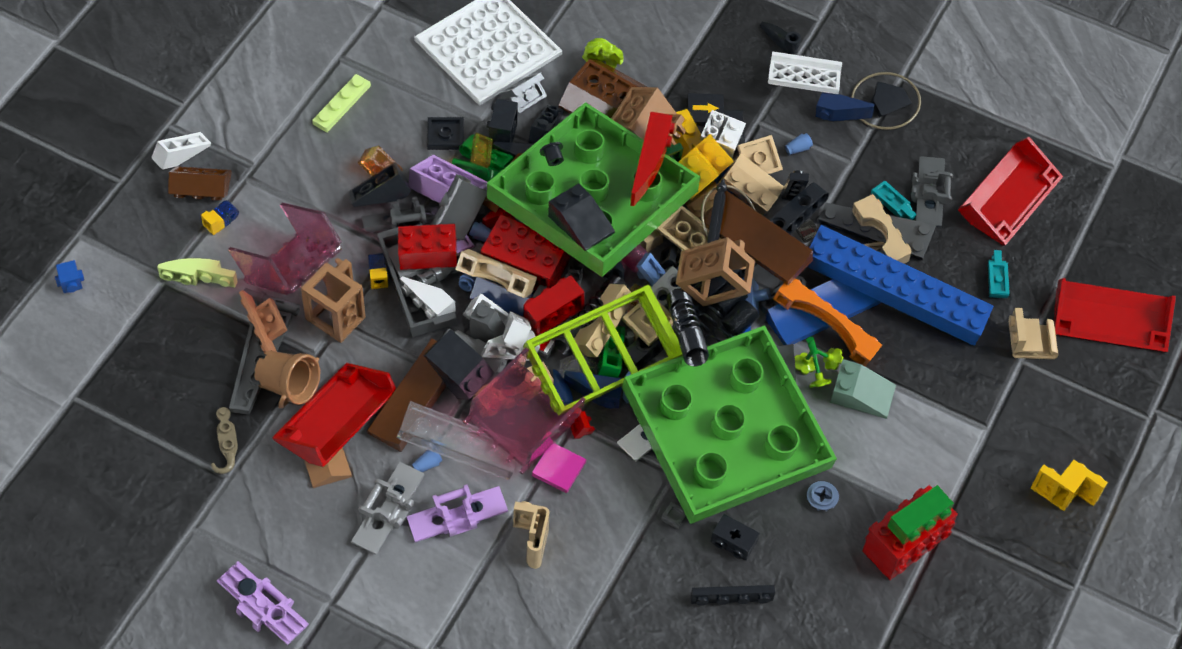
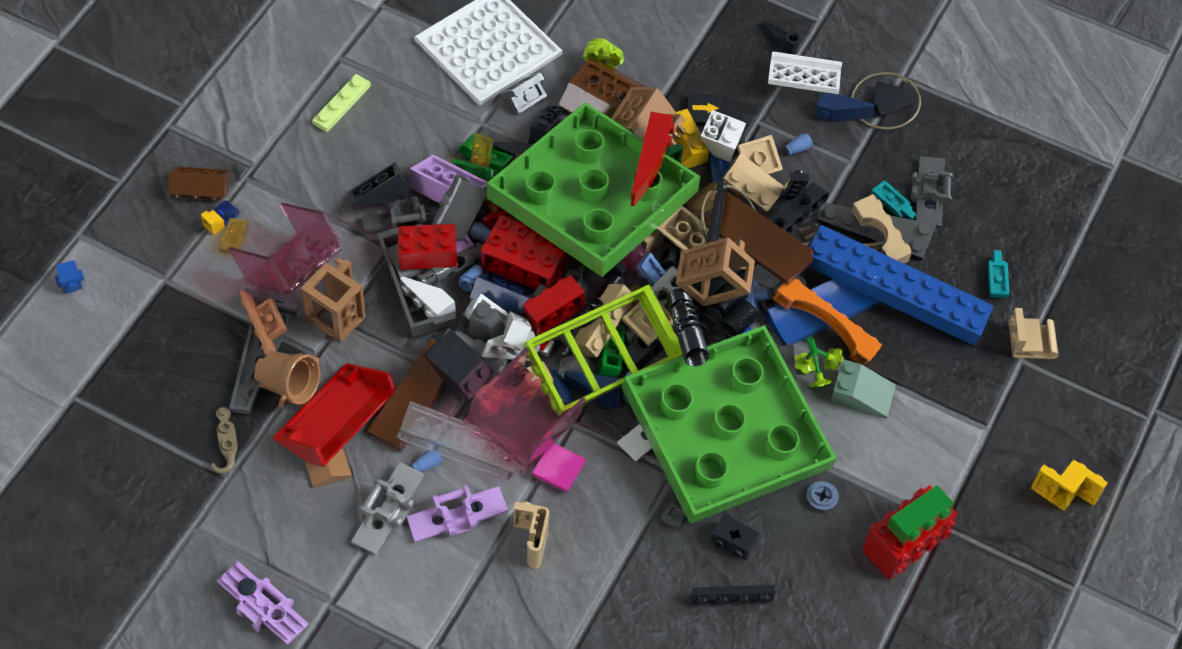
white slope [152,132,211,170] -> none
yellowish green slope [157,258,238,288] -> none
clear orange slope [358,145,403,176] -> none
leg [368,253,388,289] -> none
black tile [427,117,464,150] -> none
tan arch [455,249,537,298] -> none
black container [486,99,518,148] -> none
black piece [539,142,564,166] -> none
black slope [548,183,615,251] -> none
red tile [569,411,595,439] -> none
yellow bracket [679,134,734,200] -> none
red slope [958,137,1063,246] -> none
red slope [1054,278,1176,352] -> none
none -> clear yellow plate [219,218,249,256]

